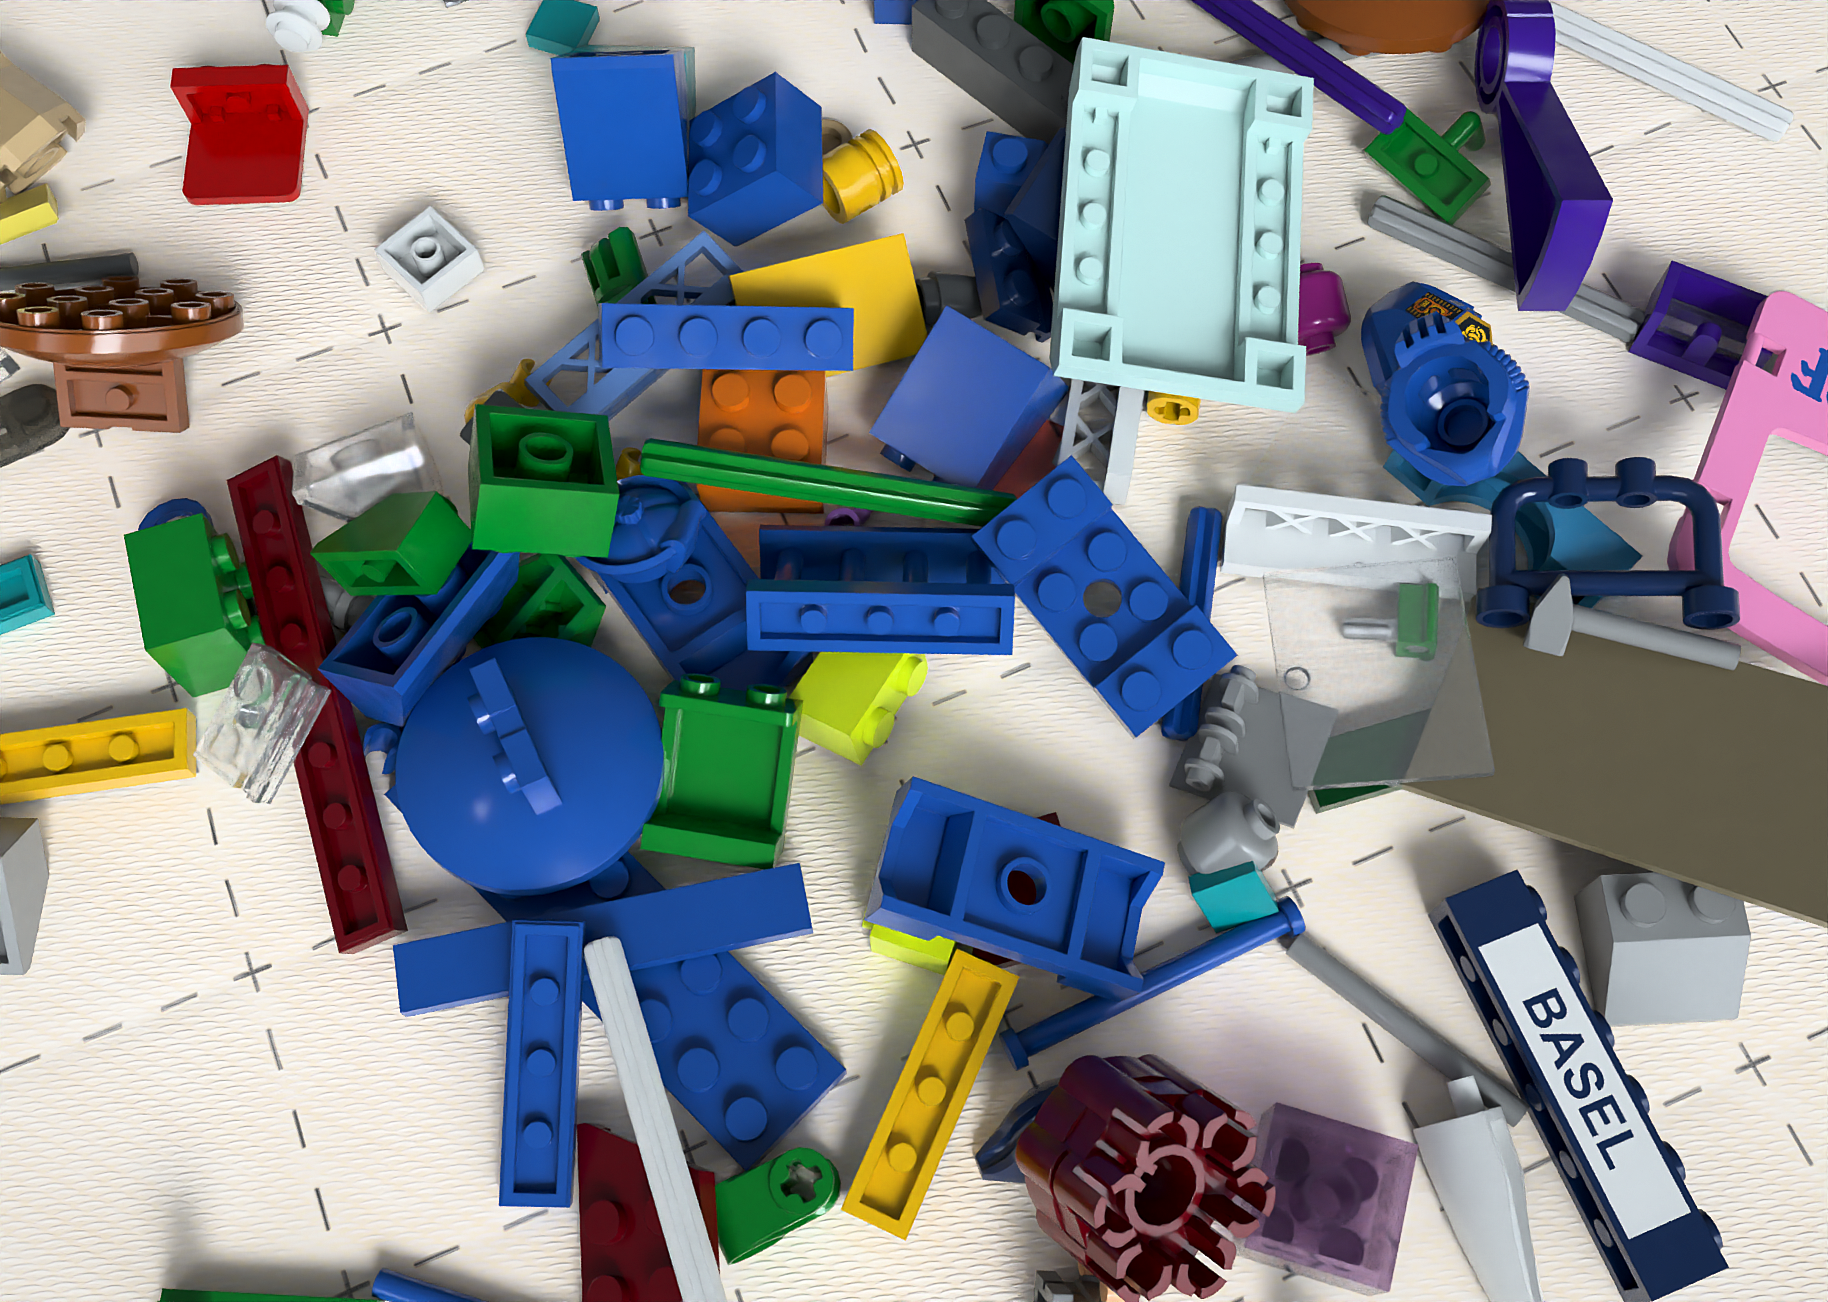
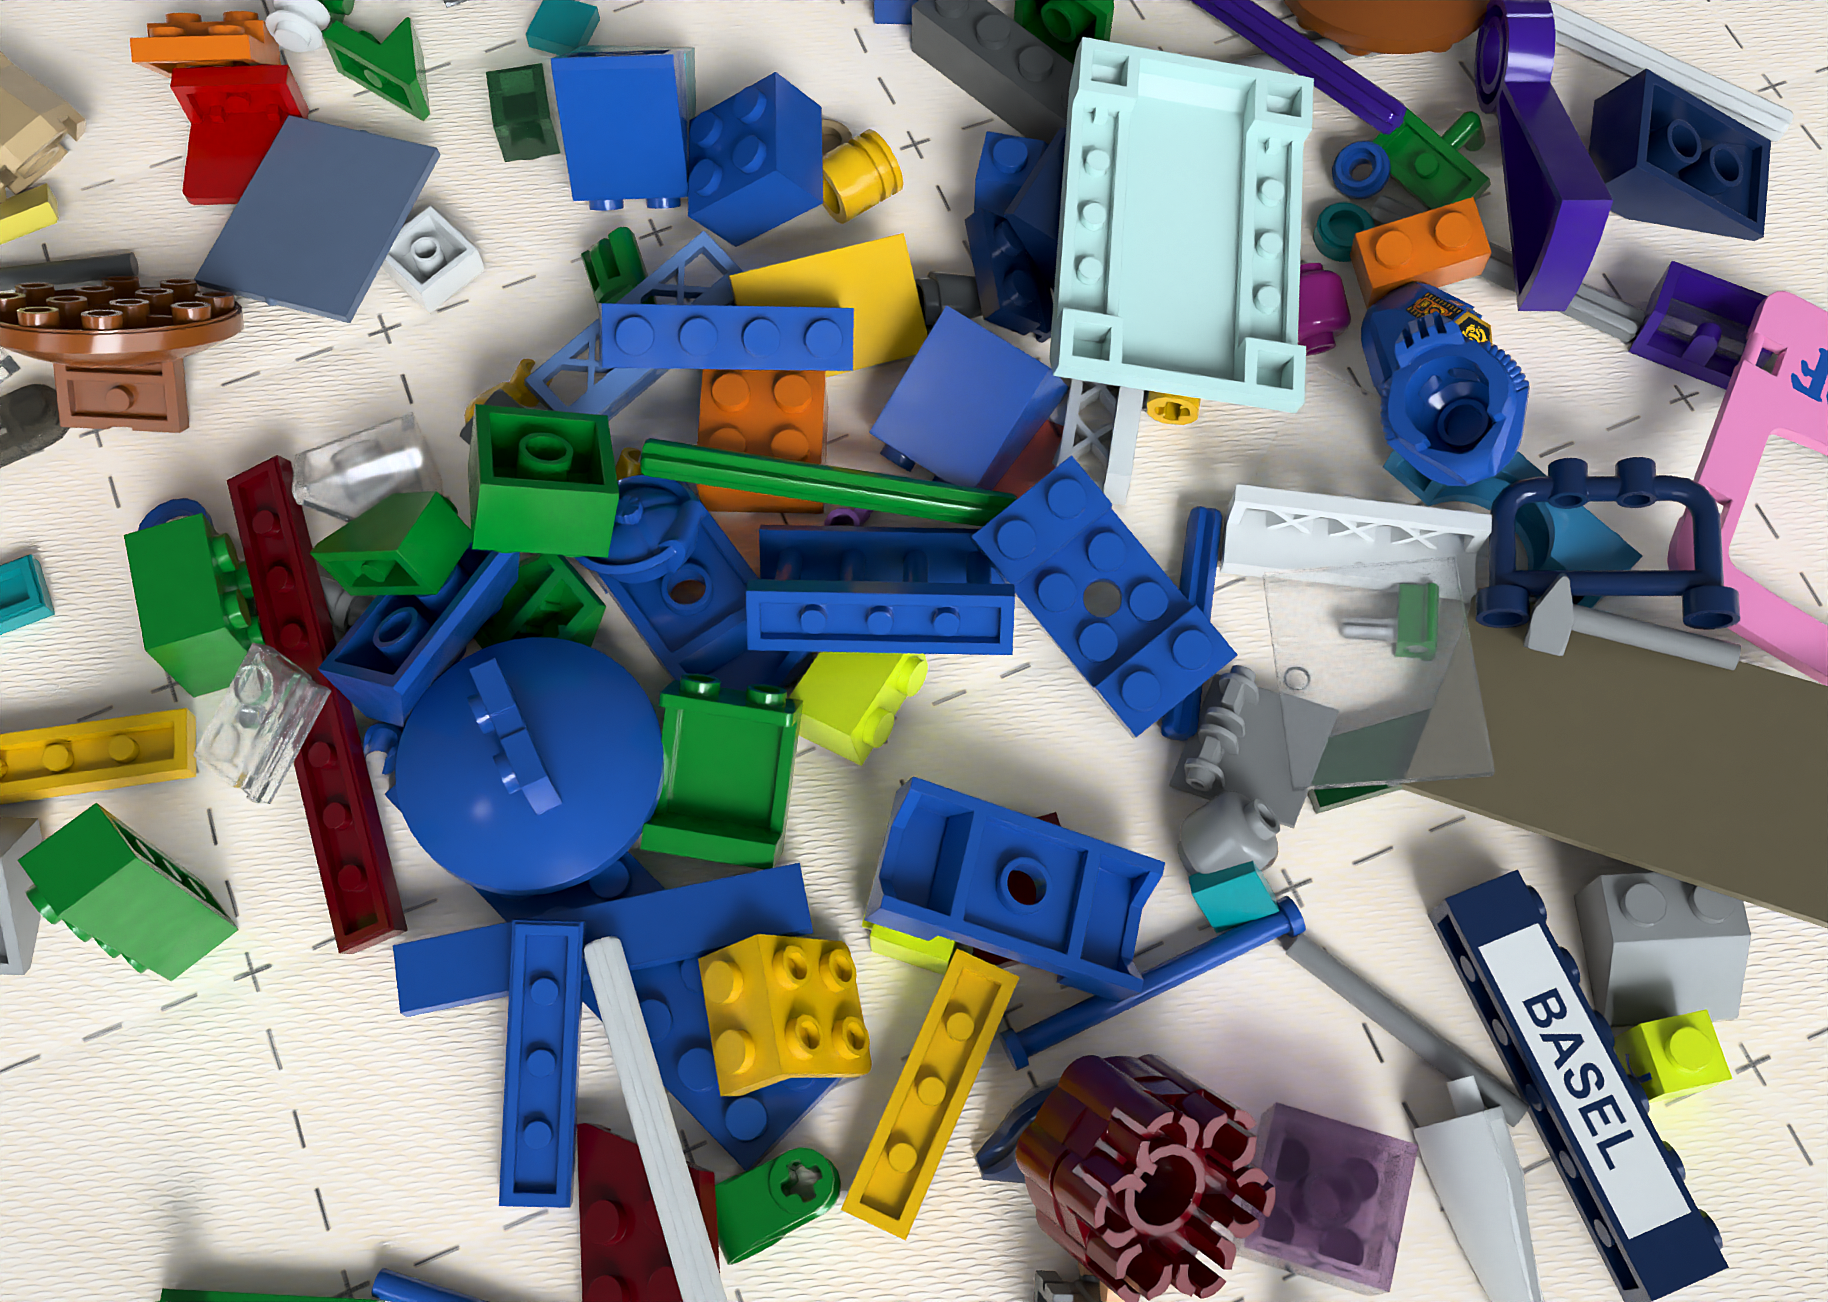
none -> brick [17,803,239,982]
none -> orange plate [130,11,281,78]
none -> sand blue piece [194,115,441,323]
none -> green slope [322,17,430,122]
none -> clear green brick [486,63,560,162]
none -> yellow bracket [698,934,872,1096]
none -> teal tile [1313,202,1375,262]
none -> blue plate [1332,141,1391,200]
none -> orange brick [1350,197,1492,309]
none -> dark blue slope [1588,68,1771,242]
none -> neon yellow brick [1614,1009,1733,1103]

